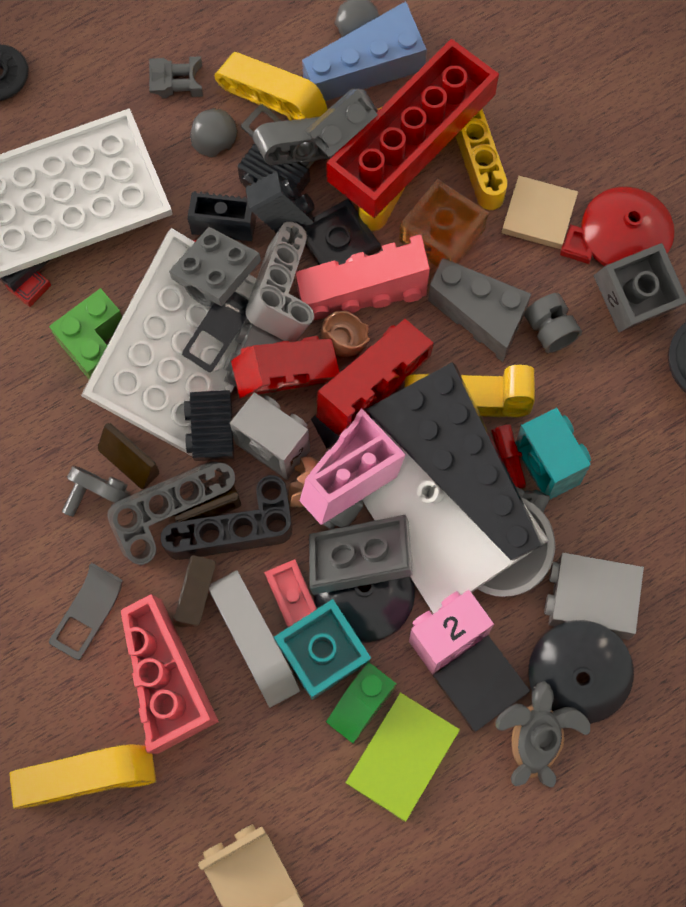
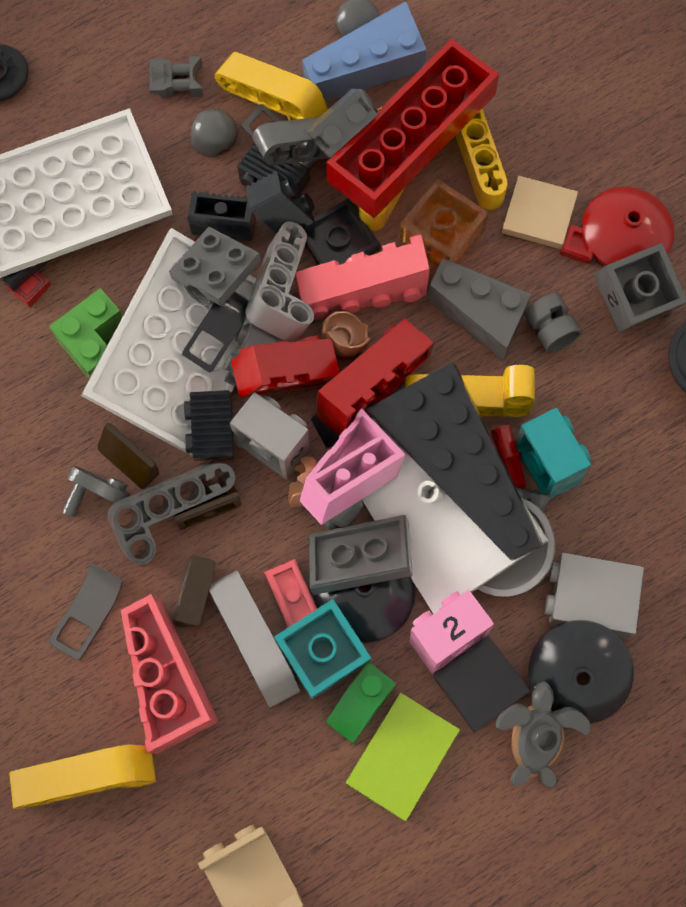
black beam [160,475,292,560] -> none

